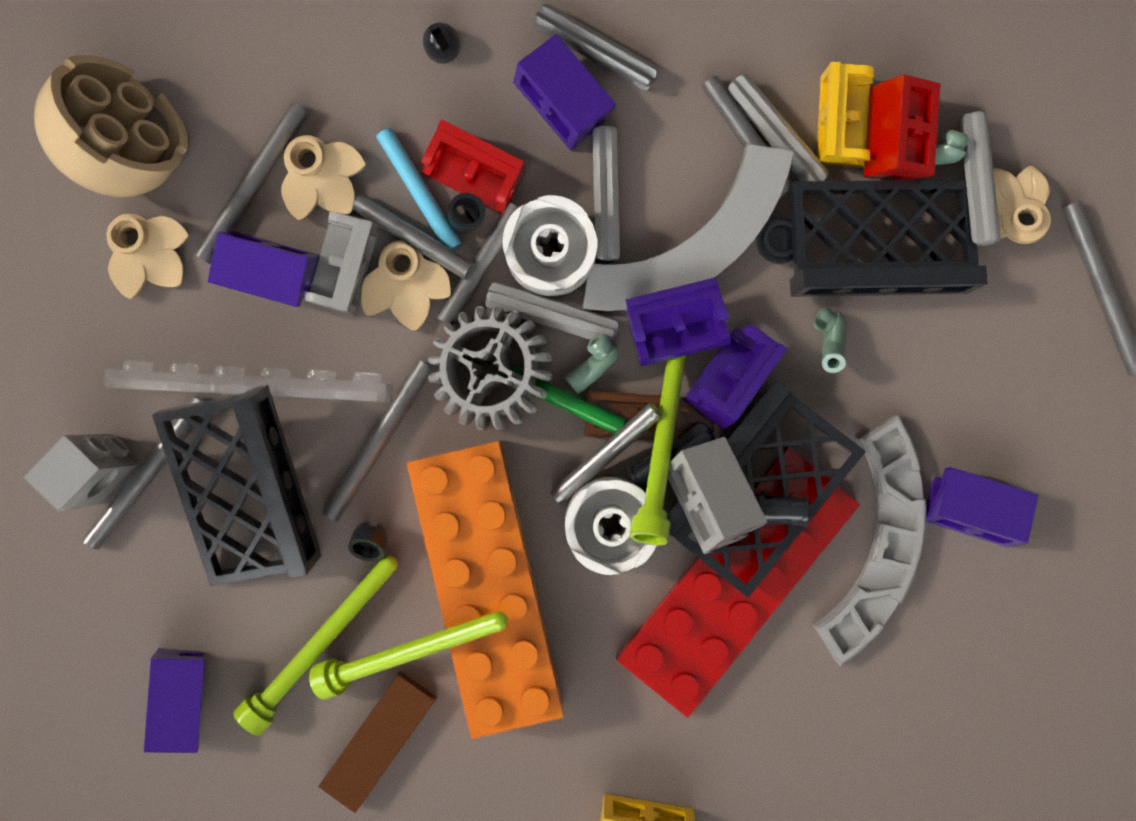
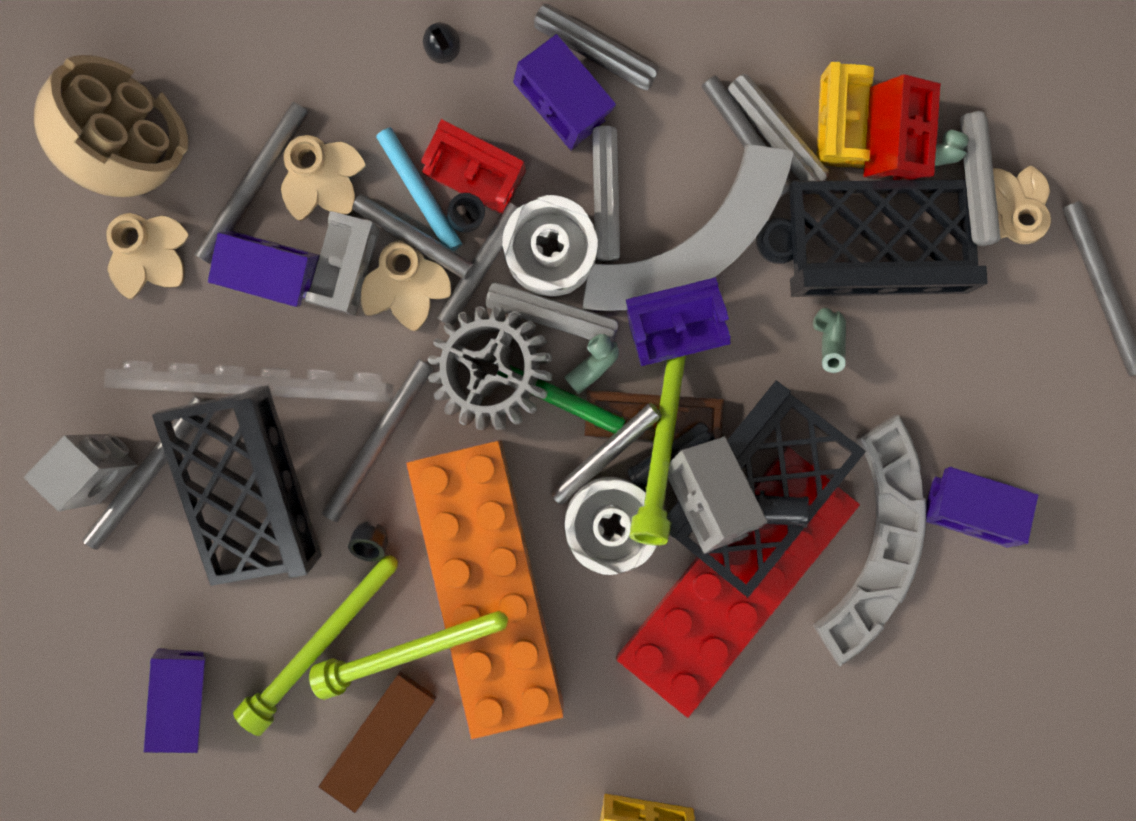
dark purple hinge [683,324,788,430] -> none

